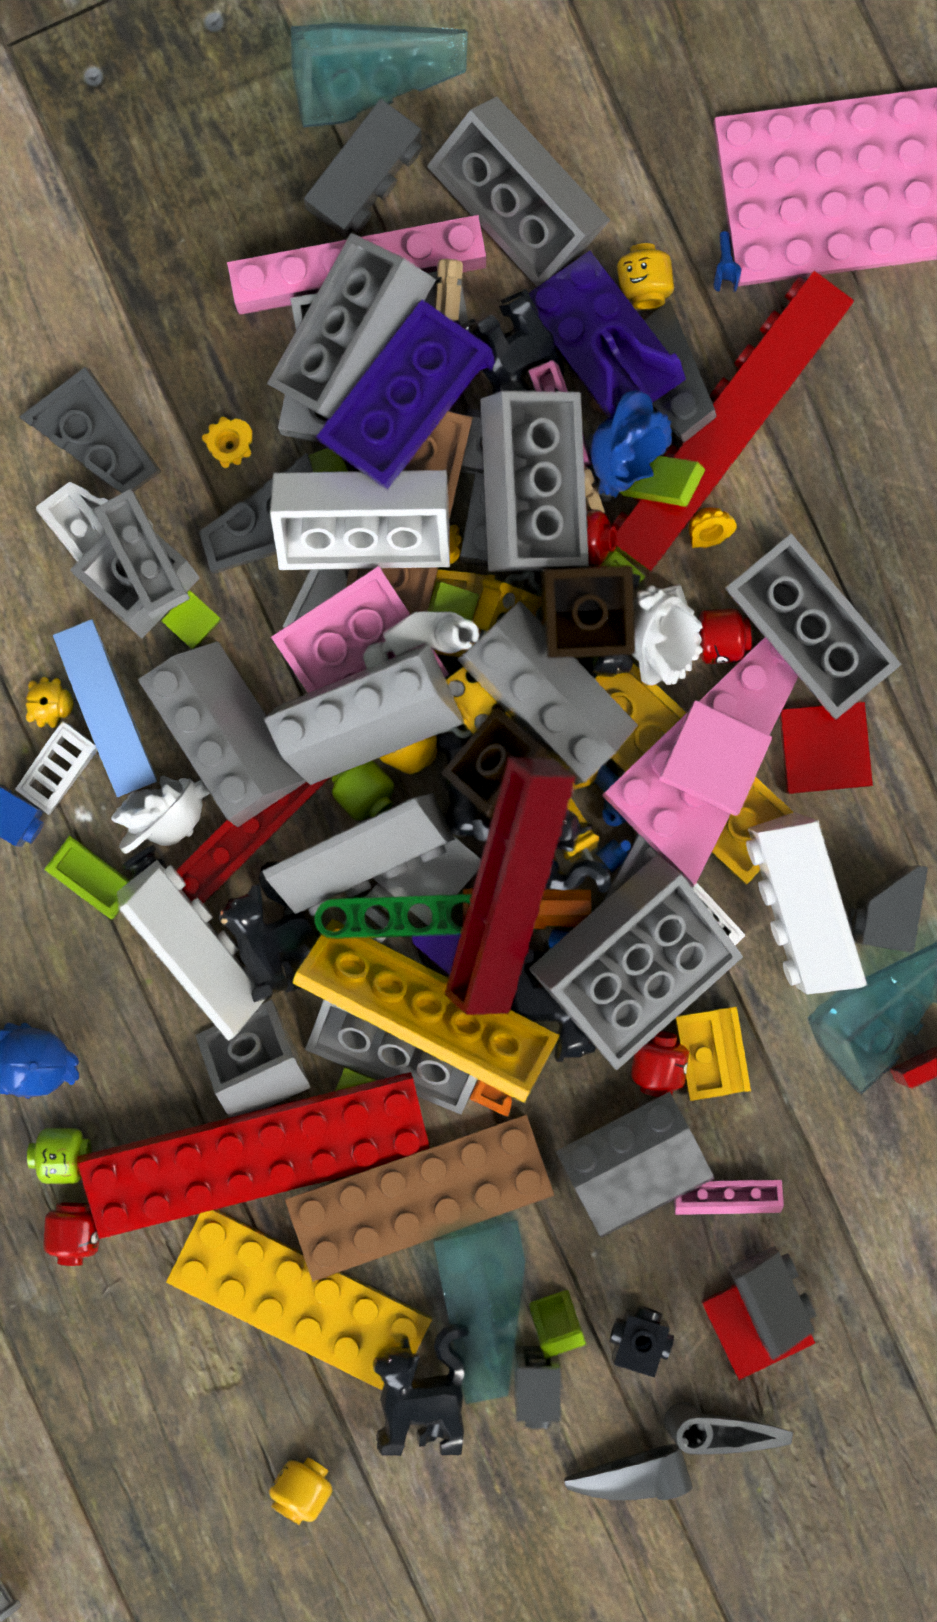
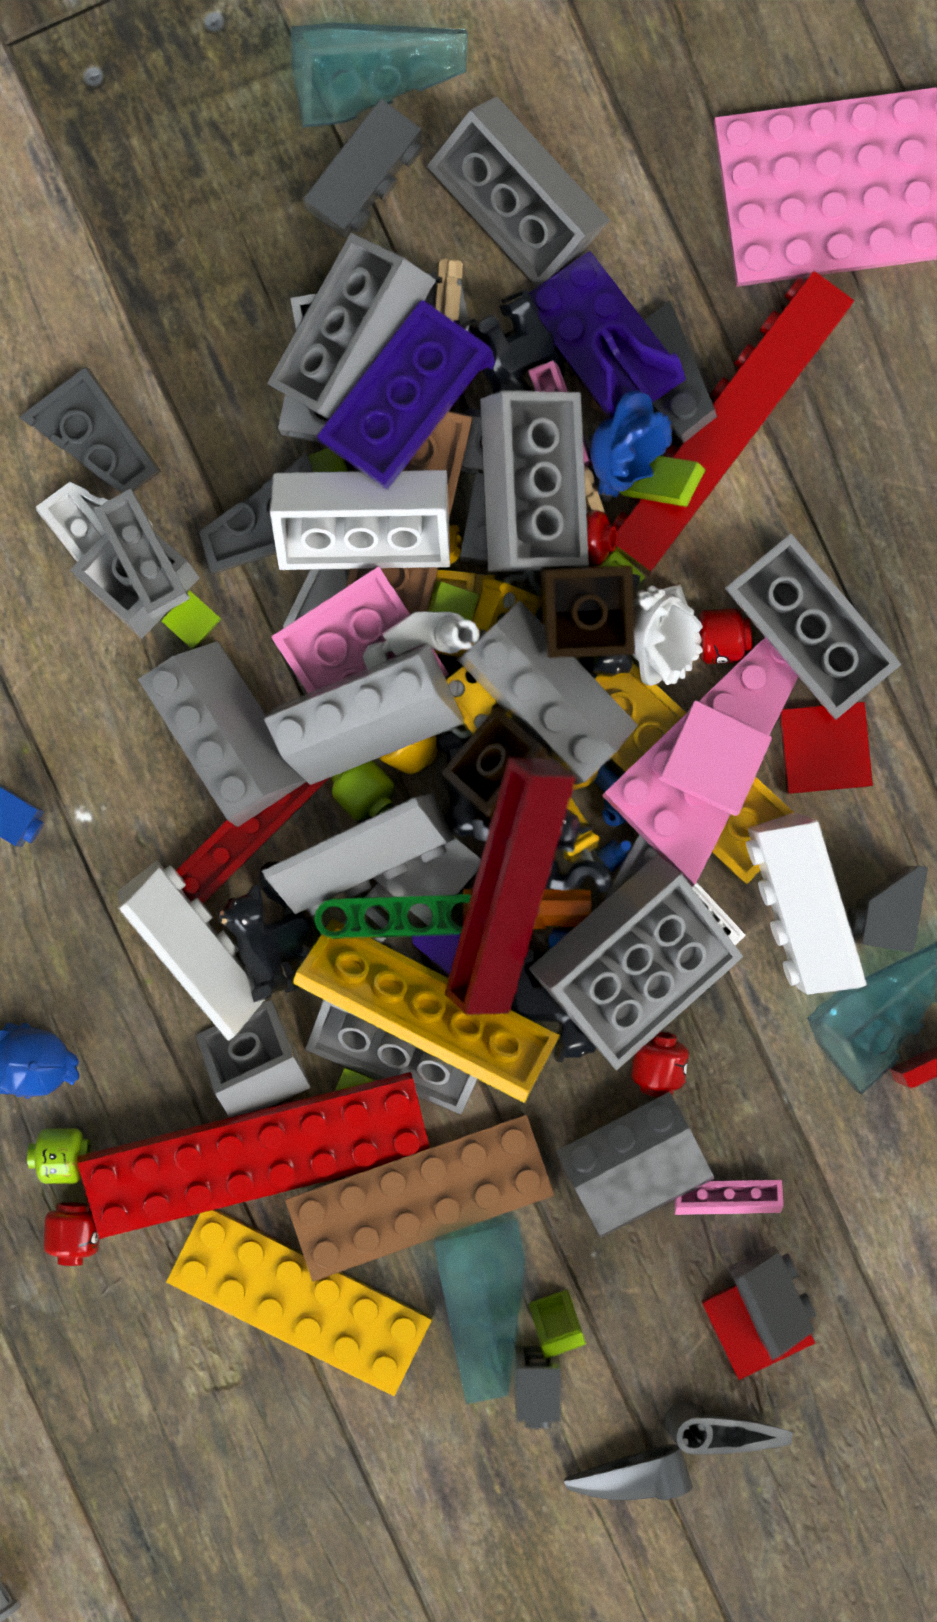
white slope [15,721,98,815] -> none
yellow animal [25,677,74,728] -> none
lime tile [44,836,131,920] -> none
light blue slope [53,619,157,797] -> none
white hair [111,776,210,854] -> none
black bush [122,845,165,880] -> none
yellow animal [202,417,253,468] -> none
bright pink brick [227,215,486,315] -> none
yellow head [269,1457,333,1526] -> none
black animal [373,1324,469,1456] -> none
orange tile [469,1079,512,1117] -> none
black brick [609,1306,674,1378] -> none
yellow head [617,243,674,310] -> none
yellow plate [675,1006,751,1101] -> none
yellow animal [689,507,737,548] -> none
blue hand [713,231,742,292] -> none

